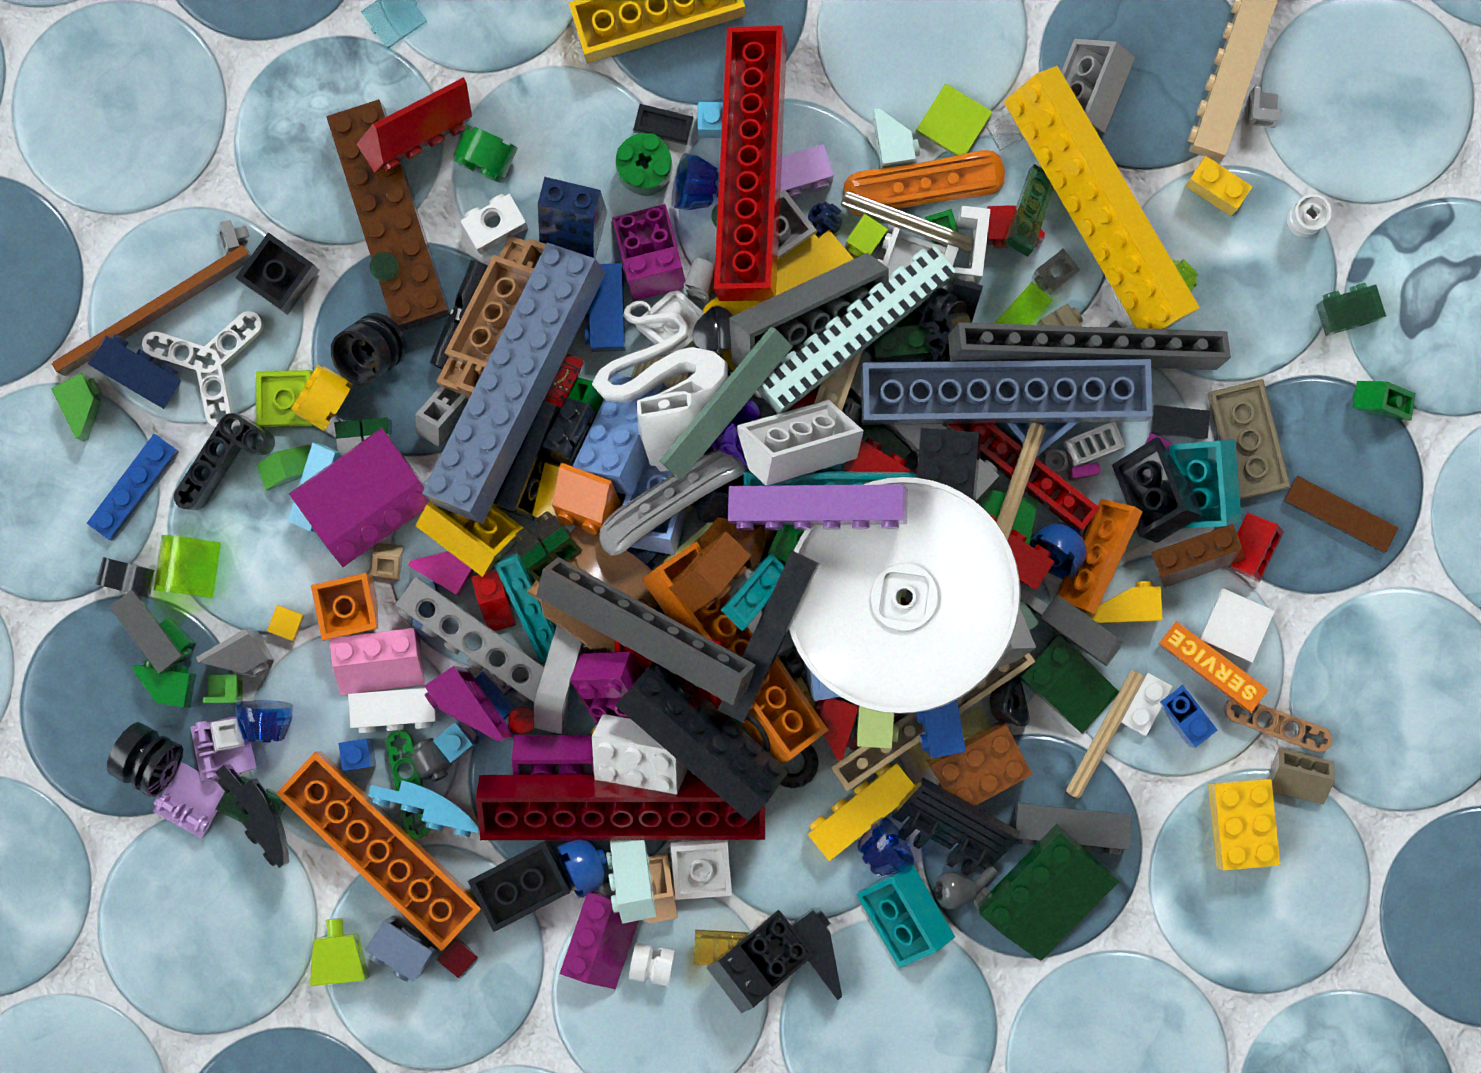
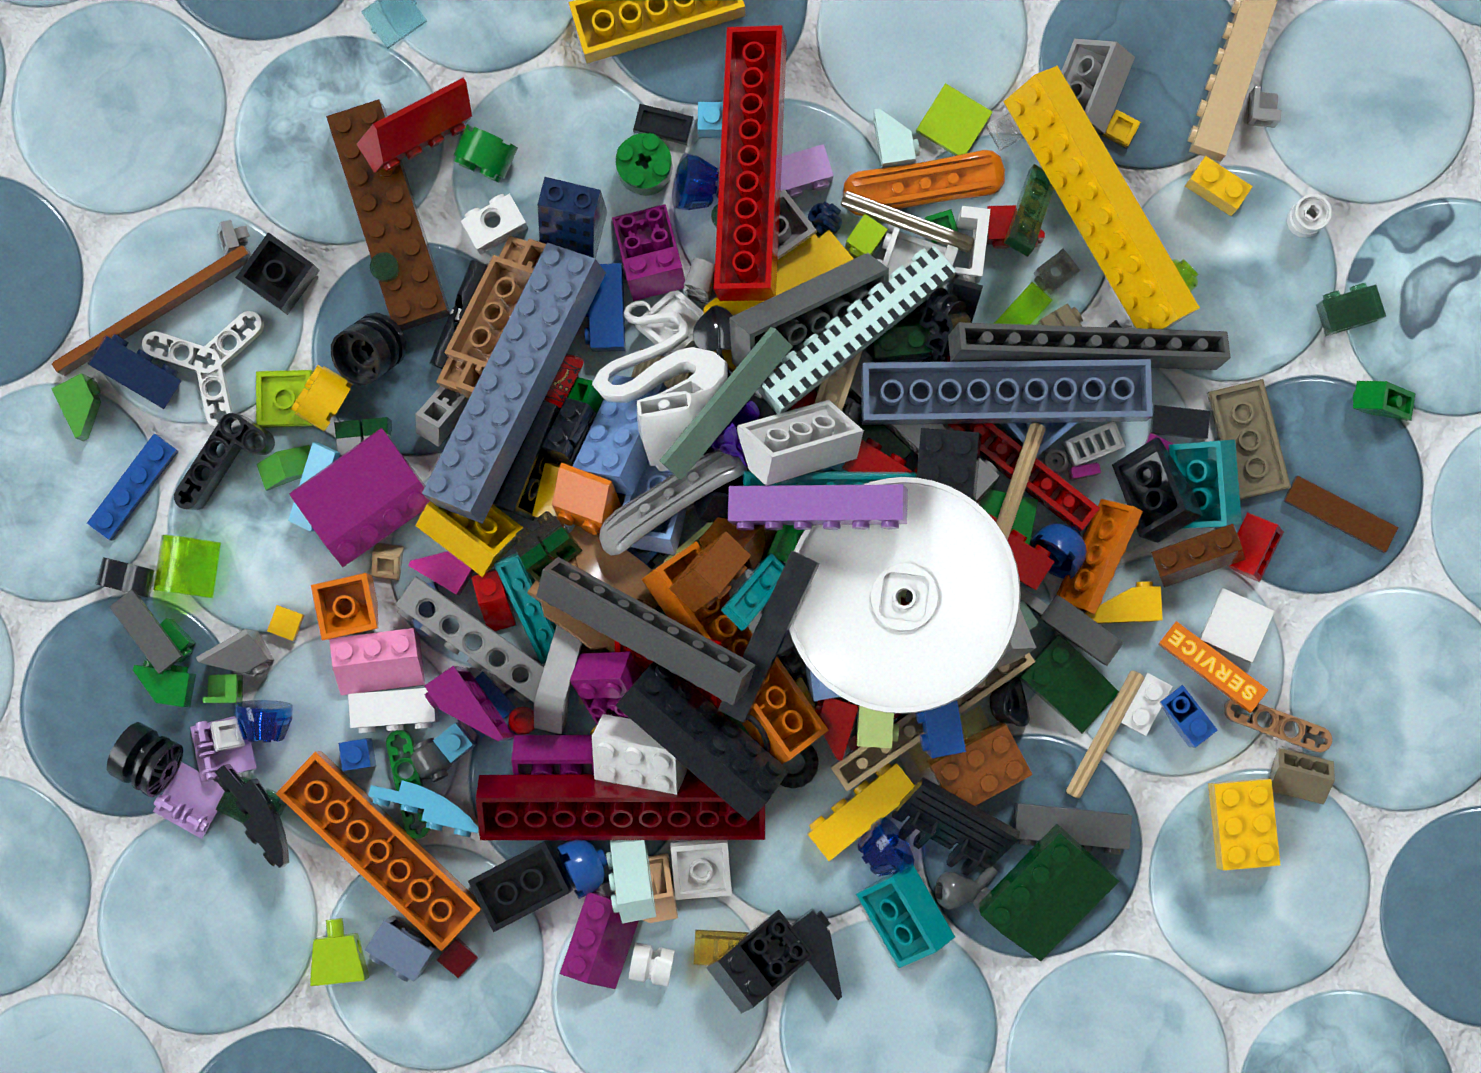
none -> yellow tile [1102,109,1141,148]

